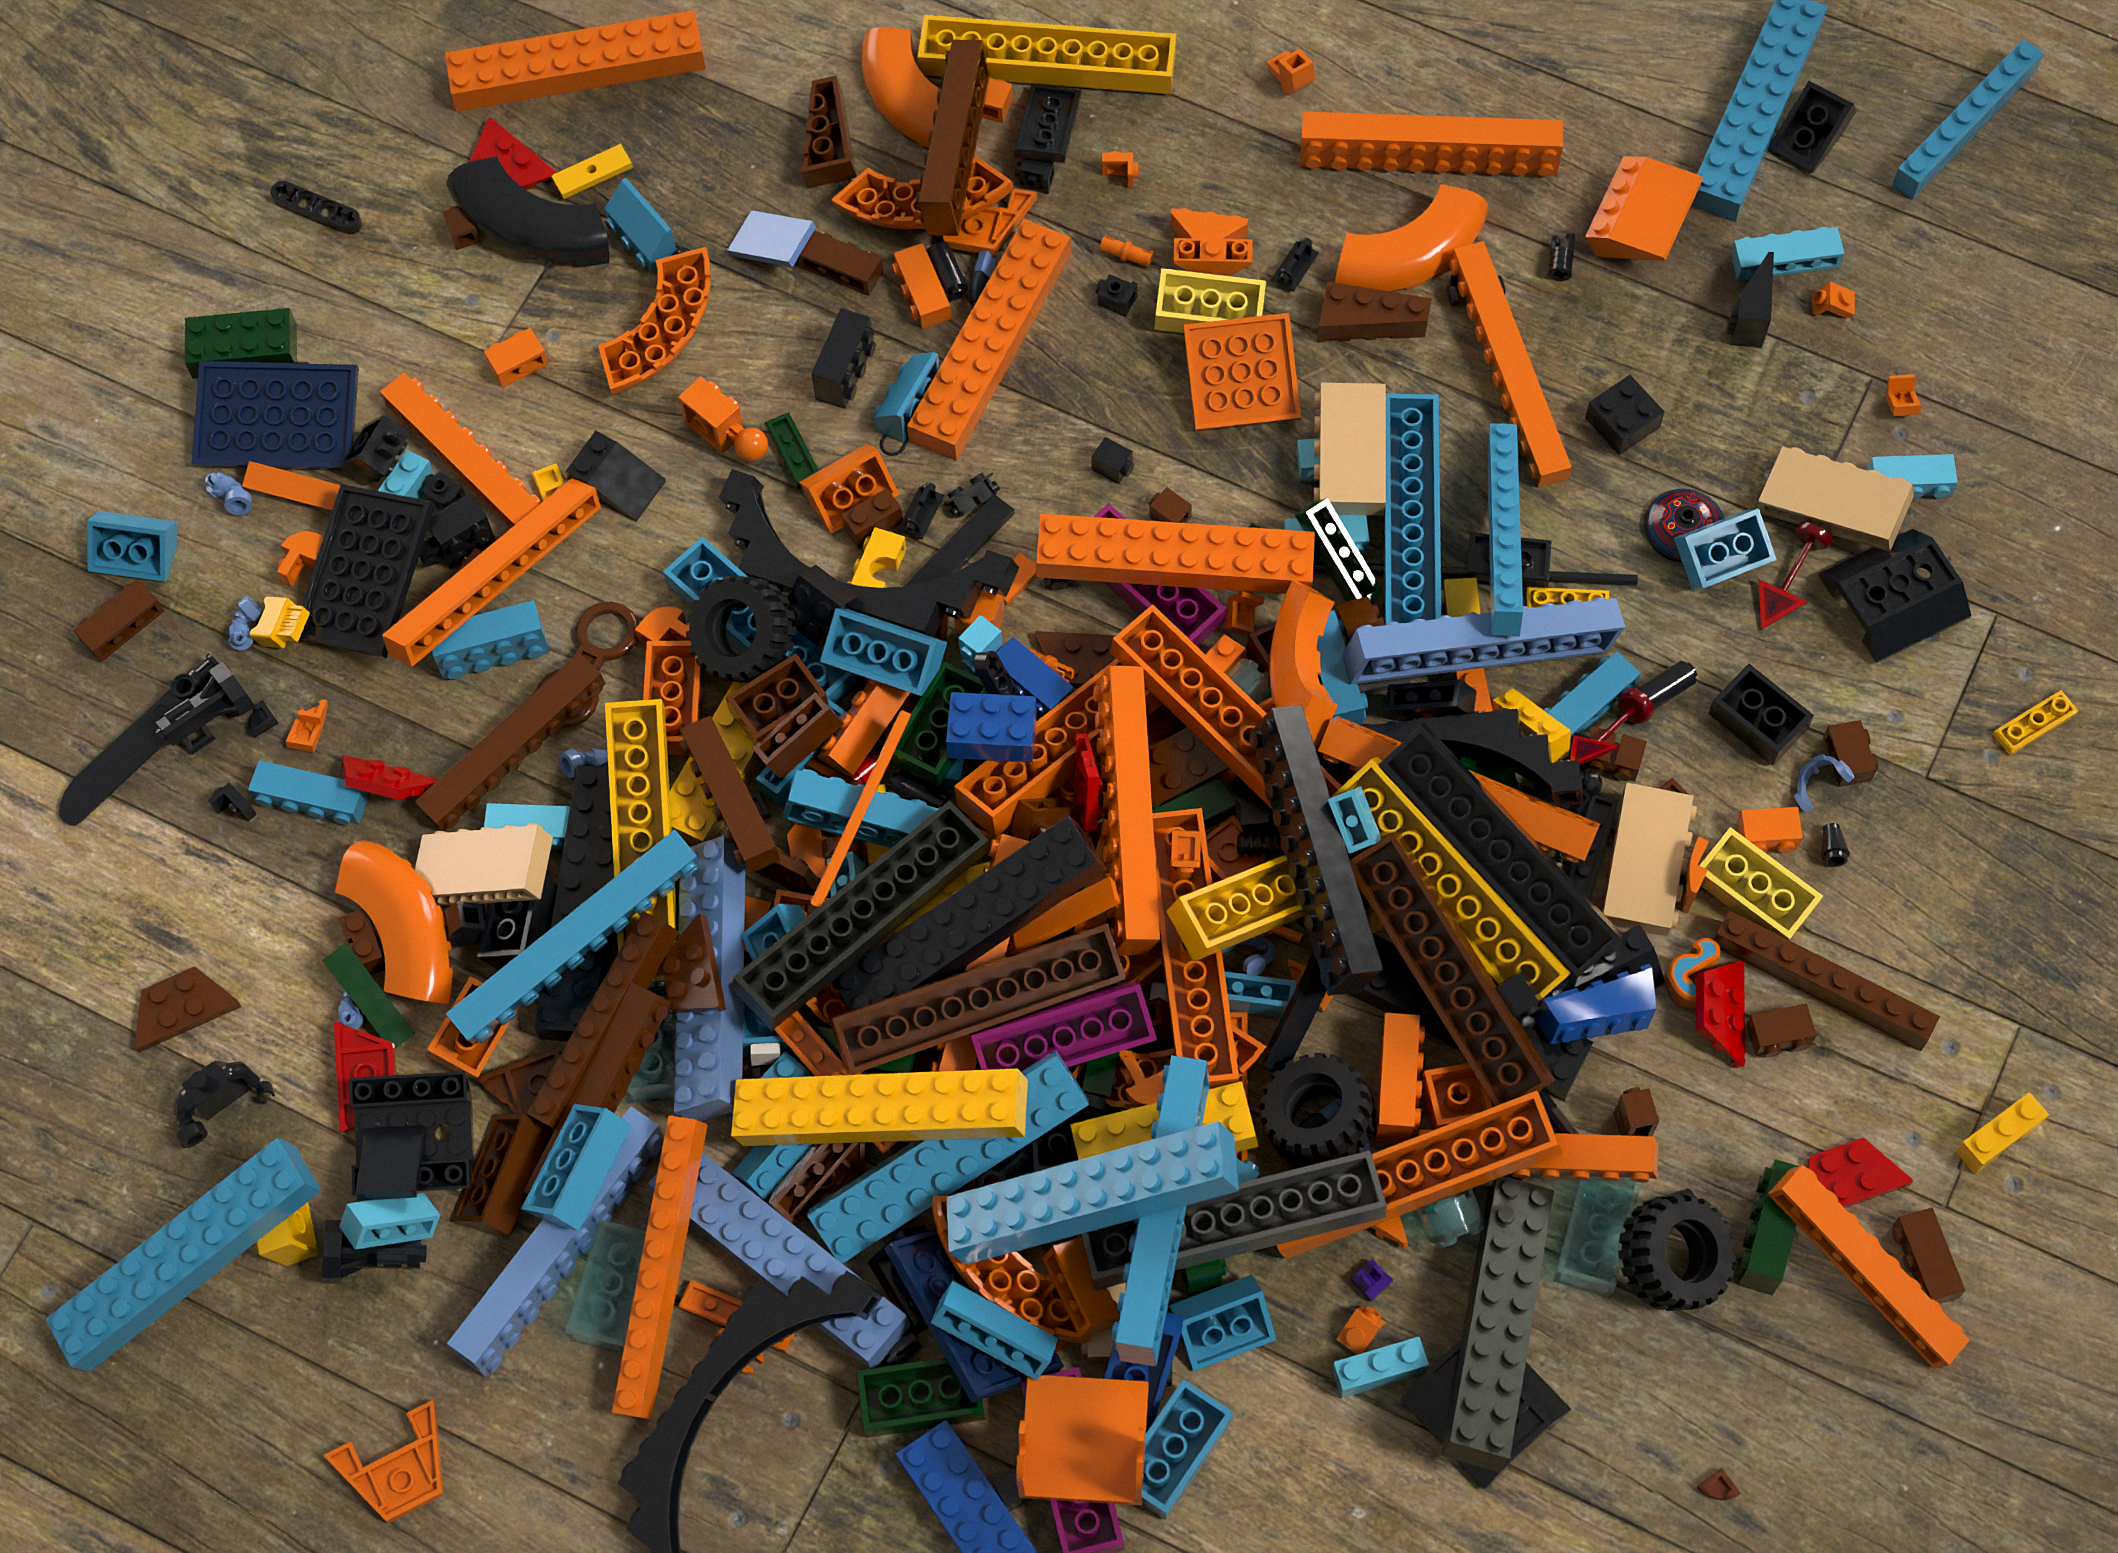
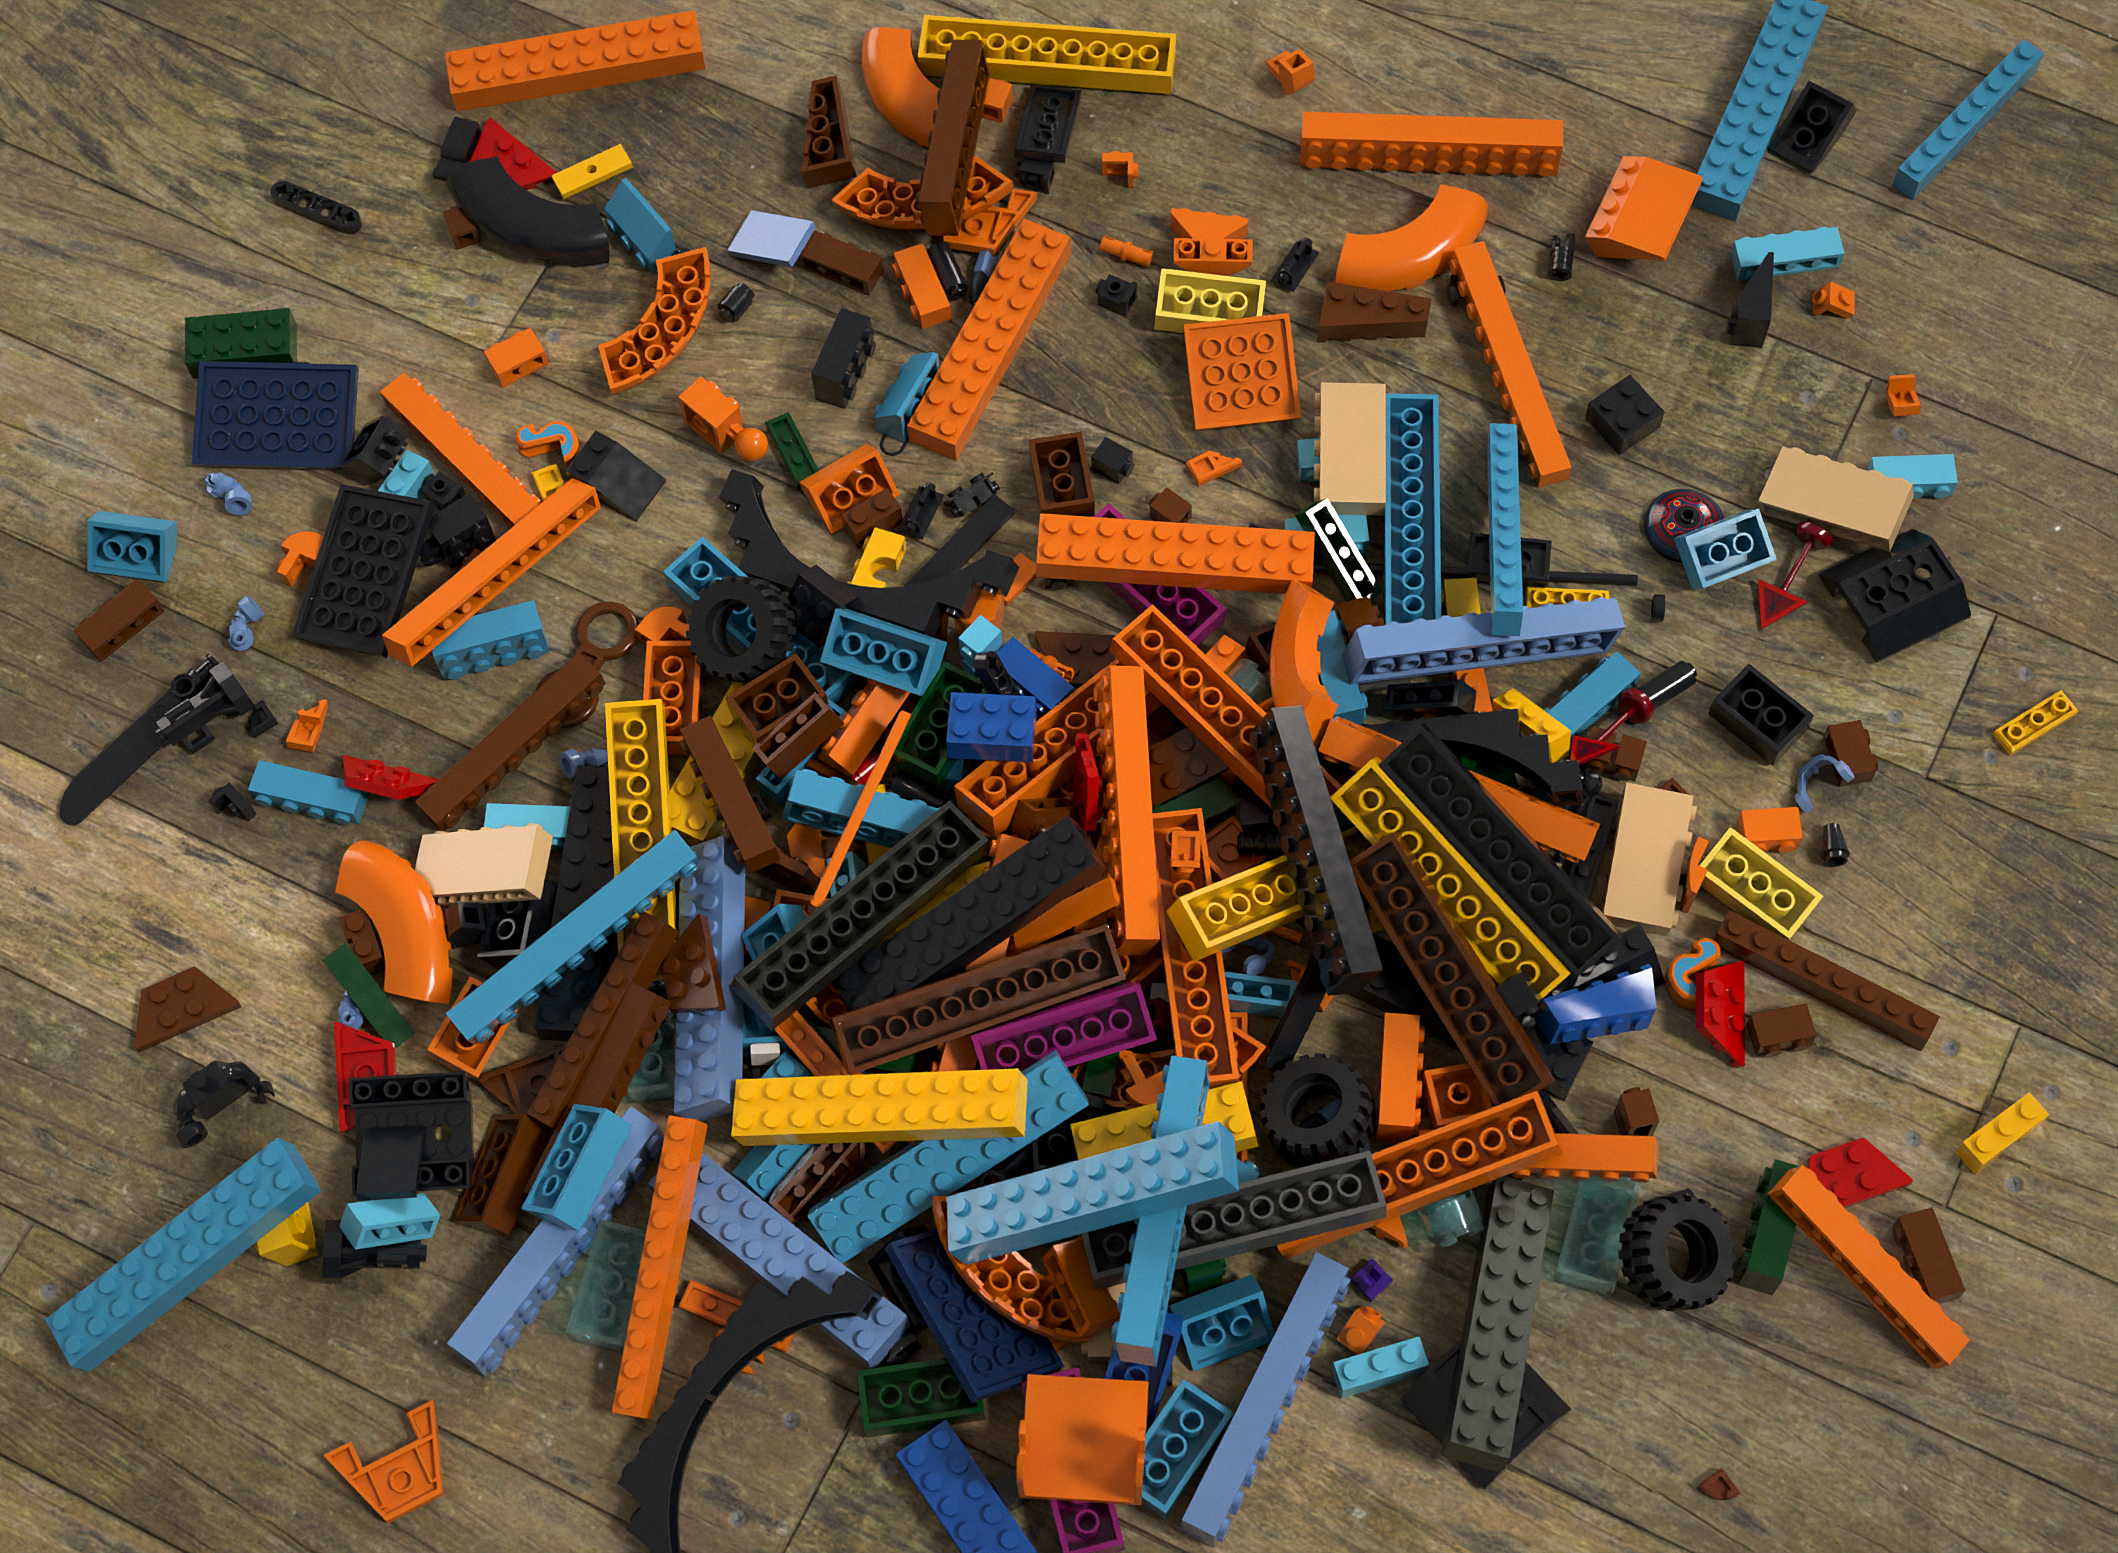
orange tile [242,461,340,511] -> none
yellow piece [250,596,310,648] -> none
dark azure brick [931,1281,1058,1380] -> none
orange bracket [1225,591,1264,636] -> none
medium azure brick [1328,786,1382,853] -> none
none -> black piece [432,116,482,181]
none -> orange animal [515,421,581,468]
none -> black brick [717,283,755,322]
none -> reddish brown brick [1029,432,1095,517]
none -> medium blue brick [1181,1252,1351,1548]
none -> orange tile [1186,451,1242,487]
none -> black tile [1651,594,1665,622]

